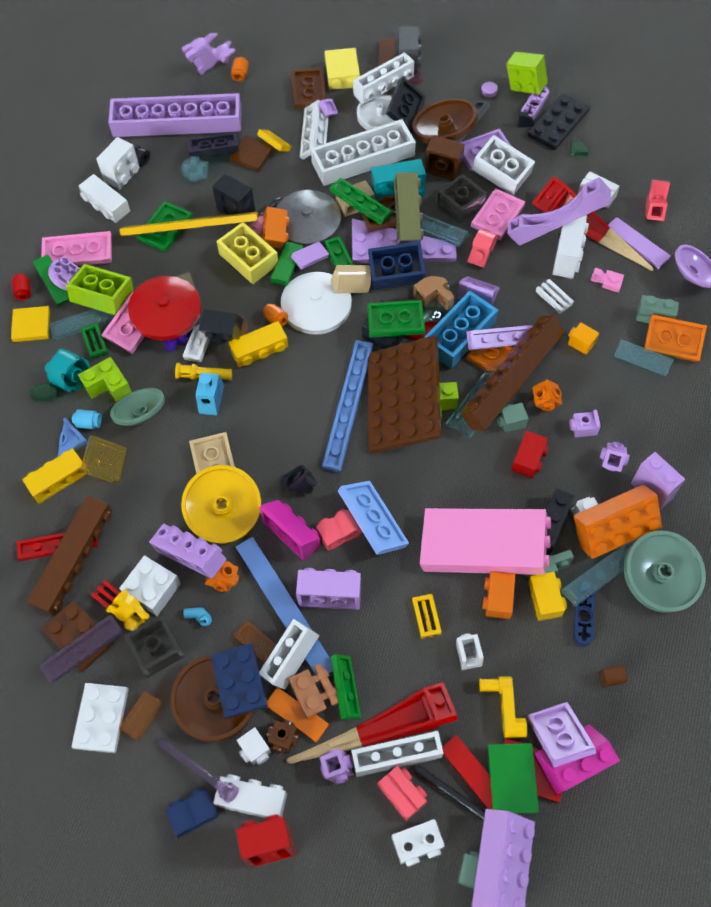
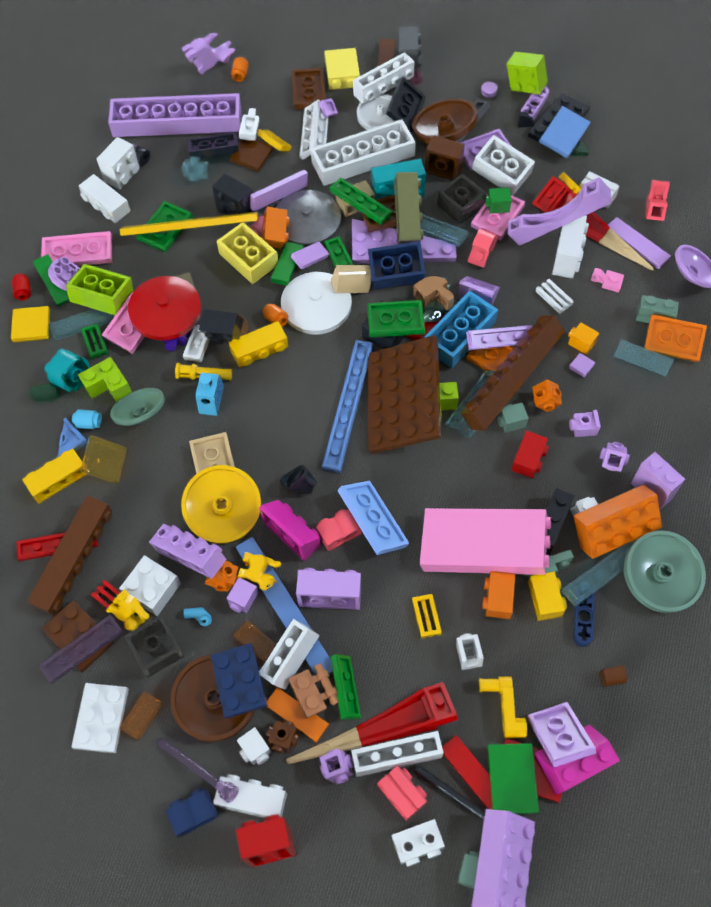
none -> lavender brick [227,578,259,613]
none -> yellow animal [238,552,281,591]
none -> white hinge [239,108,259,141]
none -> lavender tile [250,170,308,211]
none -> green brick [485,188,512,214]
none -> medium blue tile [539,106,590,158]
none -> yellow tile [559,172,581,195]
none -> lavender tile [569,353,595,378]

